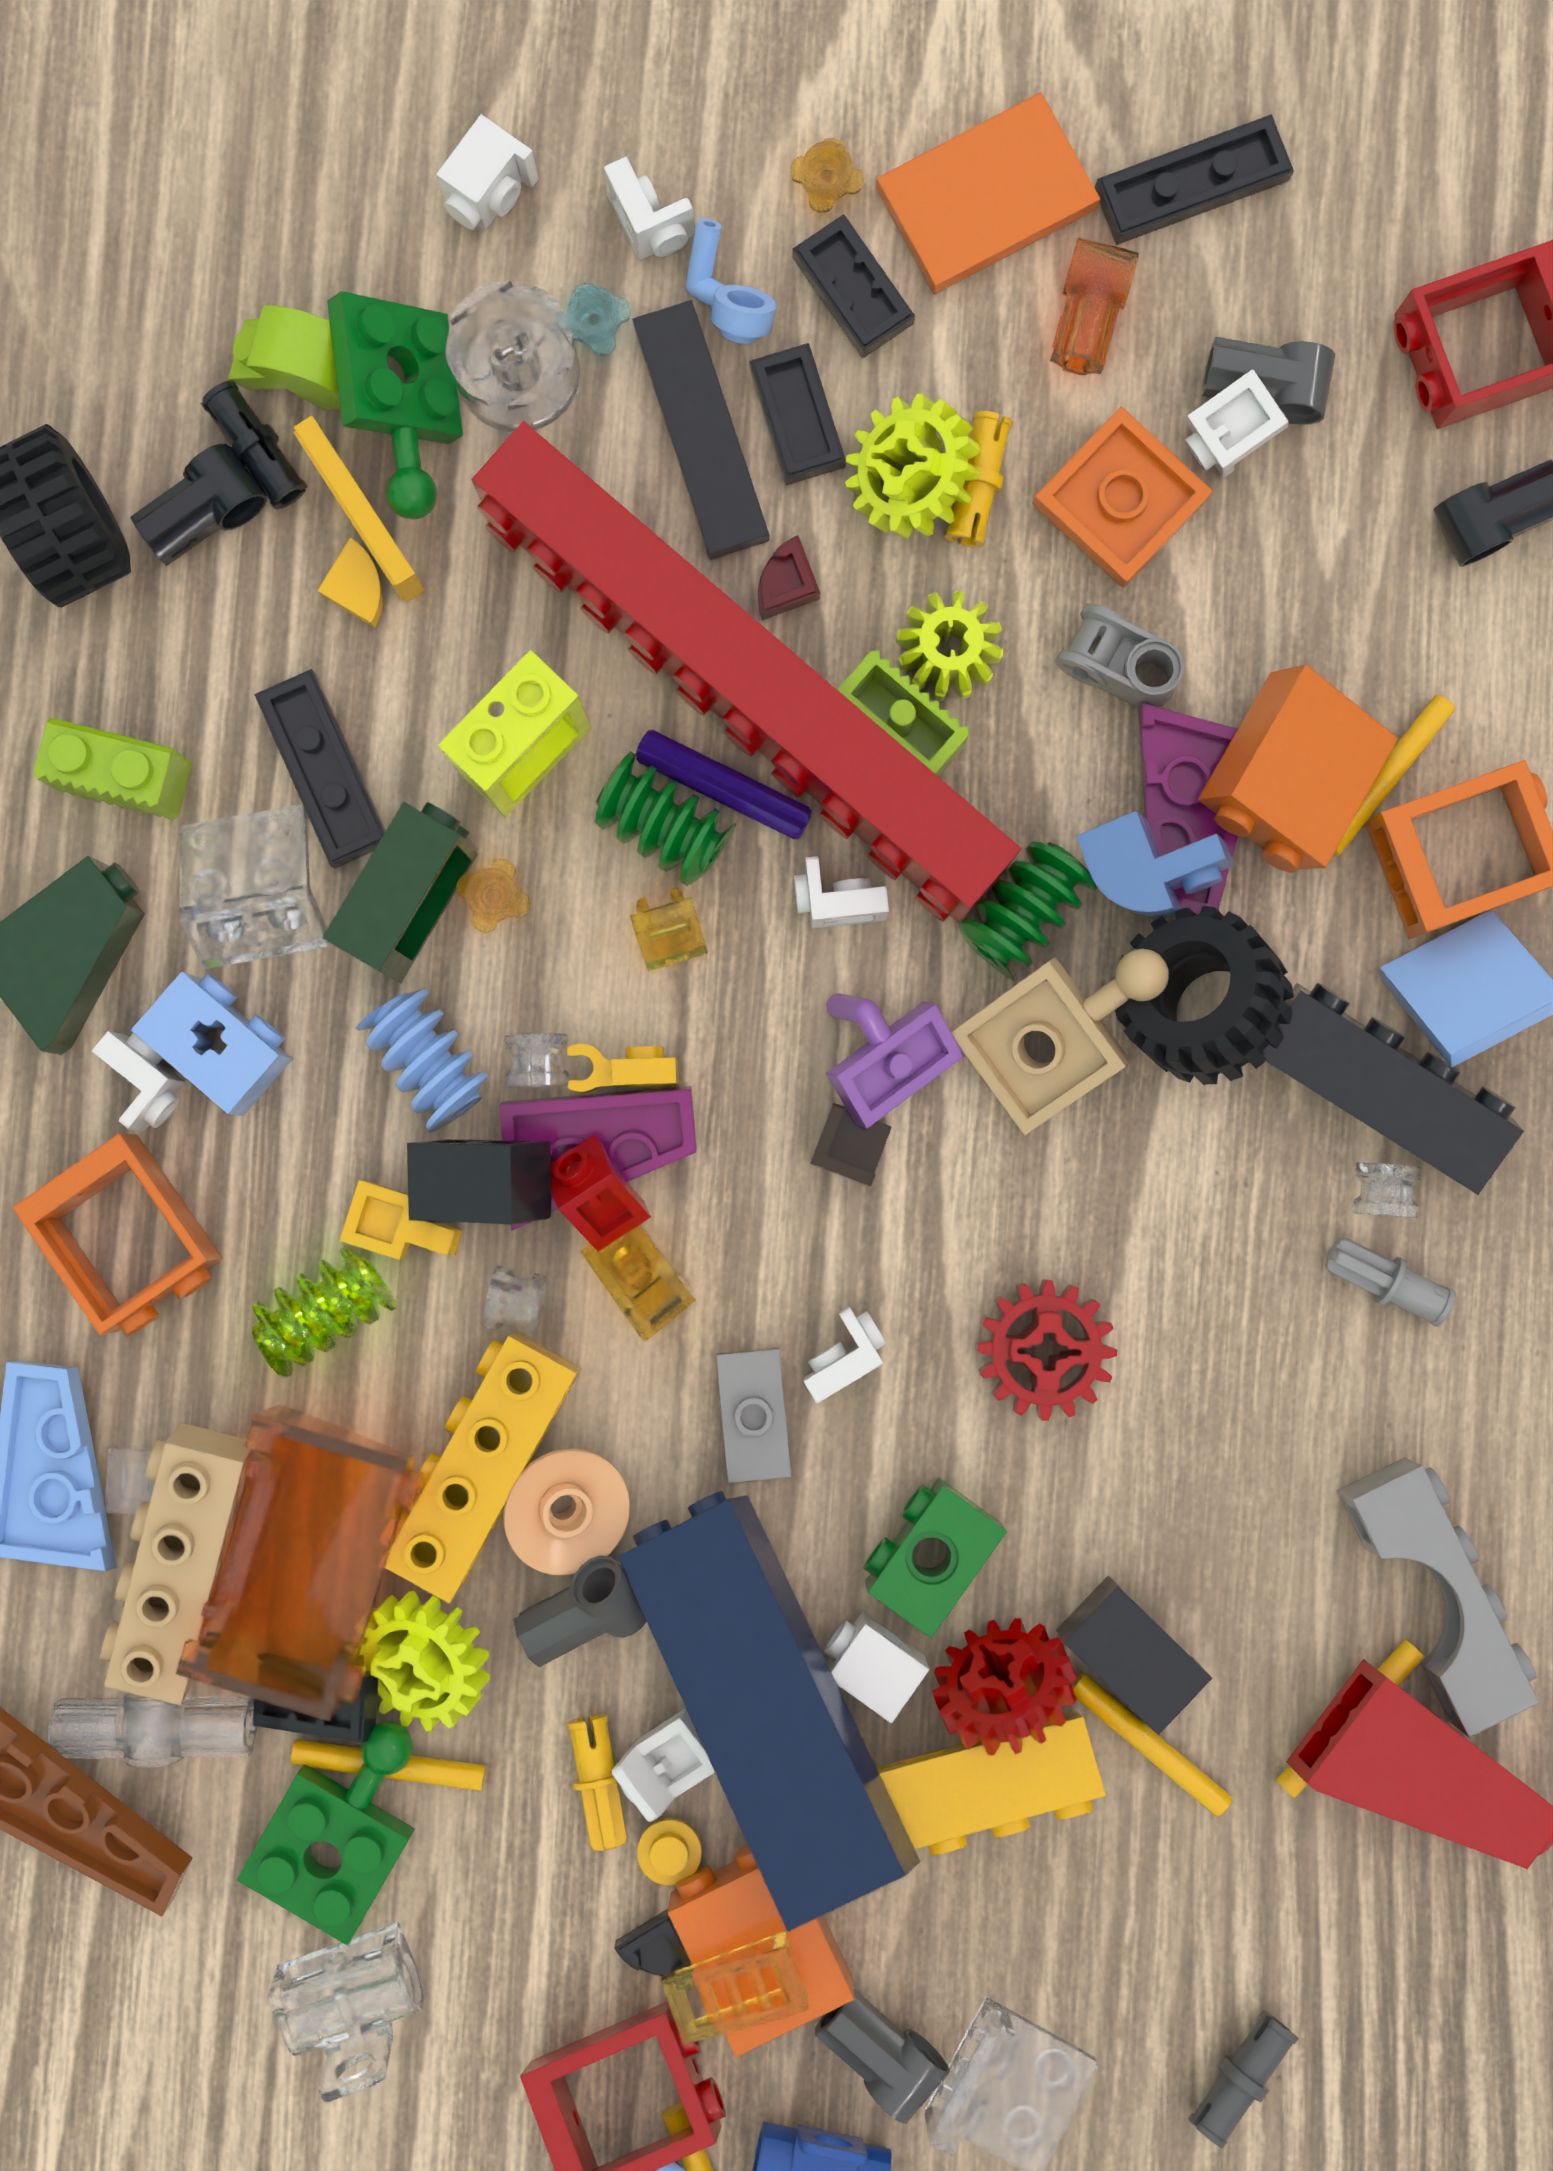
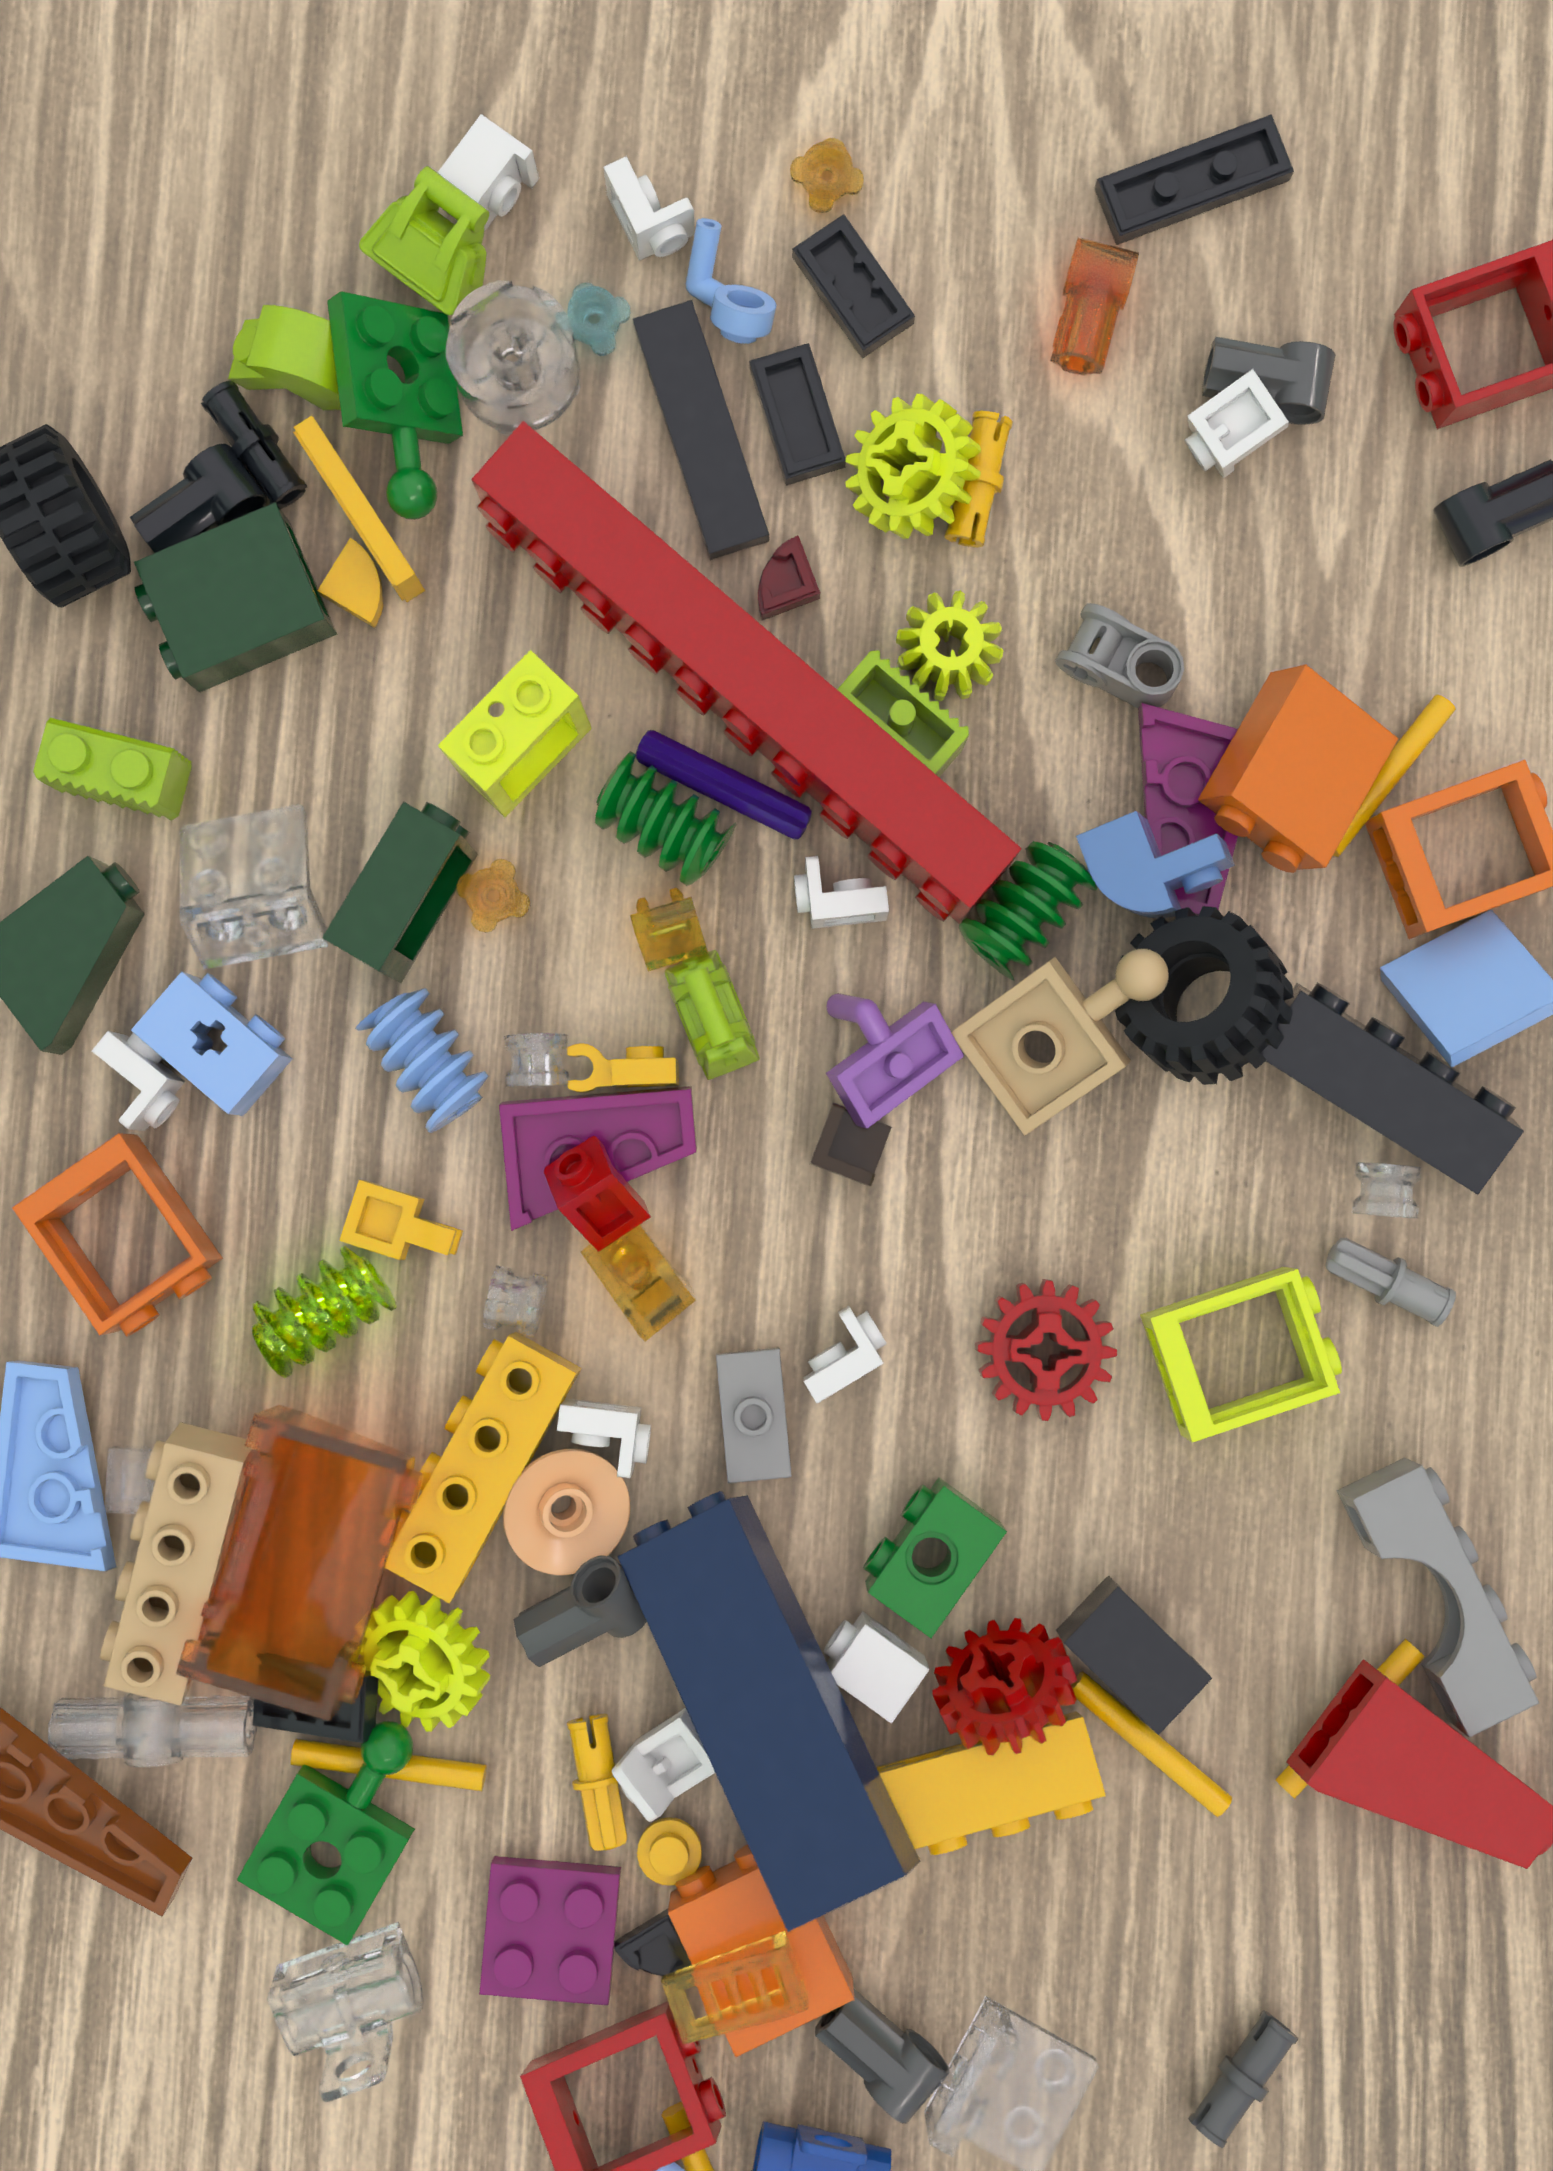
black tile [254,669,386,869] -> none
black panel [407,1139,552,1224] -> none
orange tile [876,92,1101,295] -> none
orange plate [1032,406,1213,589] -> none
none -> dark green brick [134,502,337,693]
none -> lime piece [359,166,489,316]
none -> magenta plate [479,1856,621,2006]
none -> white bracket [557,1398,651,1478]
none -> lime piece [665,950,760,1080]
none -> neon yellow window [1140,1267,1342,1443]

